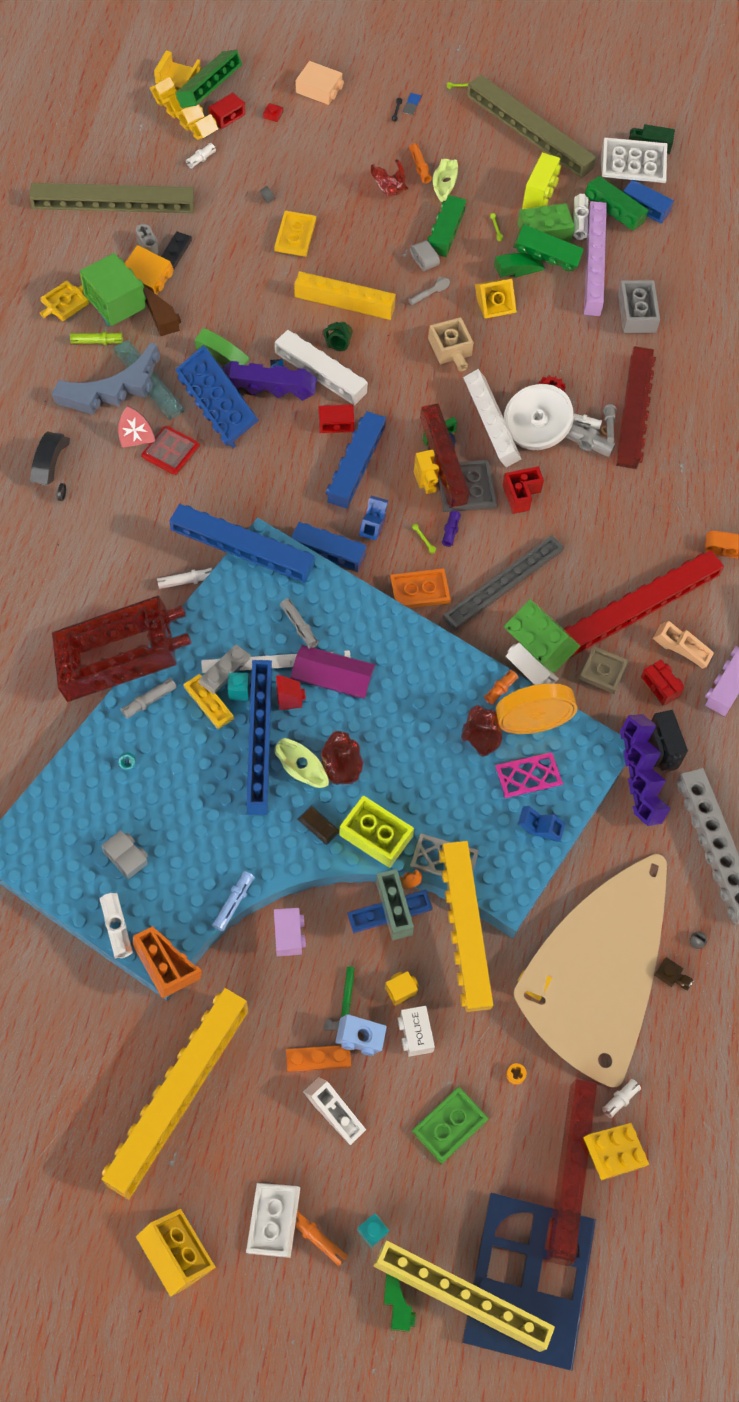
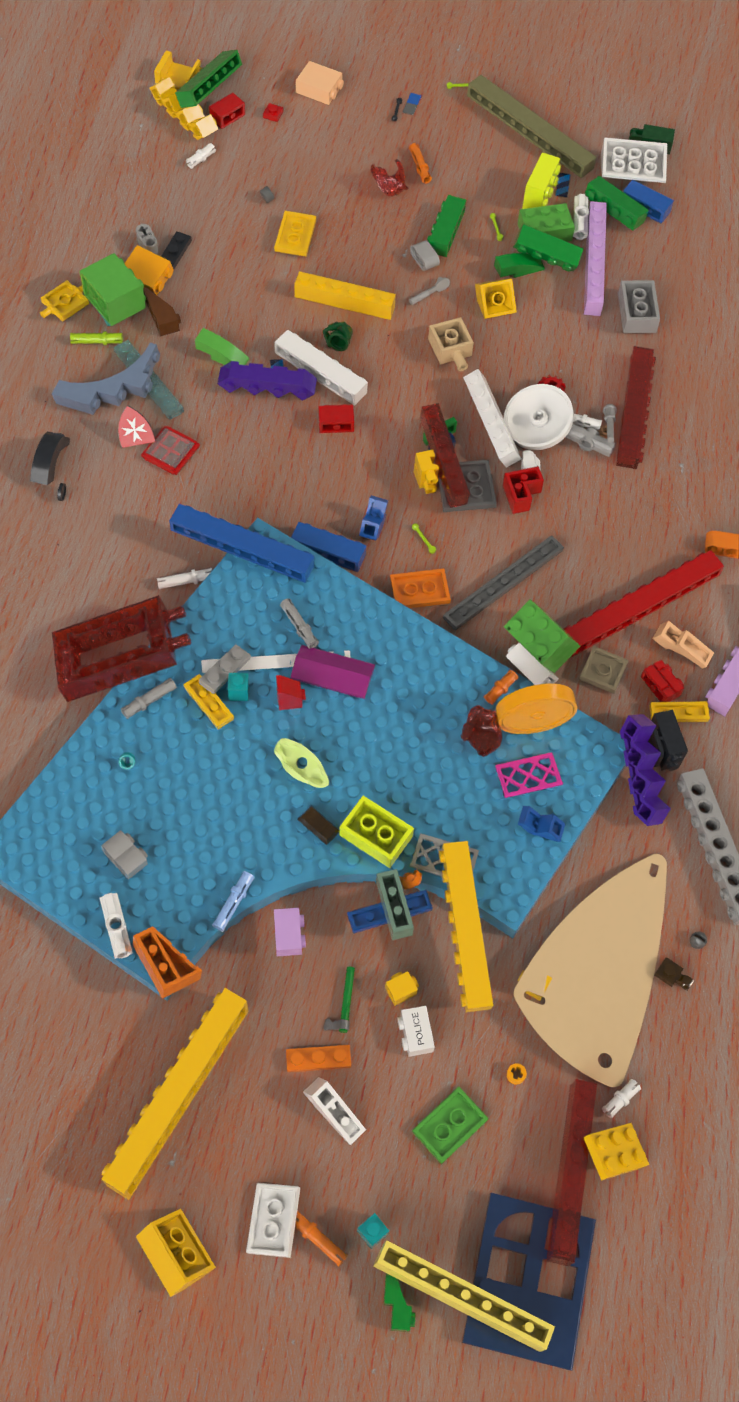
olive brick [29,183,195,214] -> none
blue bracket [175,345,259,448] -> none
blue brick [246,660,272,815] -> none
clear red hair [321,731,363,785] -> none
blue brick [326,411,386,509] -> none
light blue brick [335,1014,387,1056] -> none
yellowish green piece [433,159,458,202] -> none
dark purple pin [442,511,461,547] -> none
none -> white rock [521,450,540,470]
none -> sticker [556,173,571,197]
none -> yellow plate [649,701,710,722]

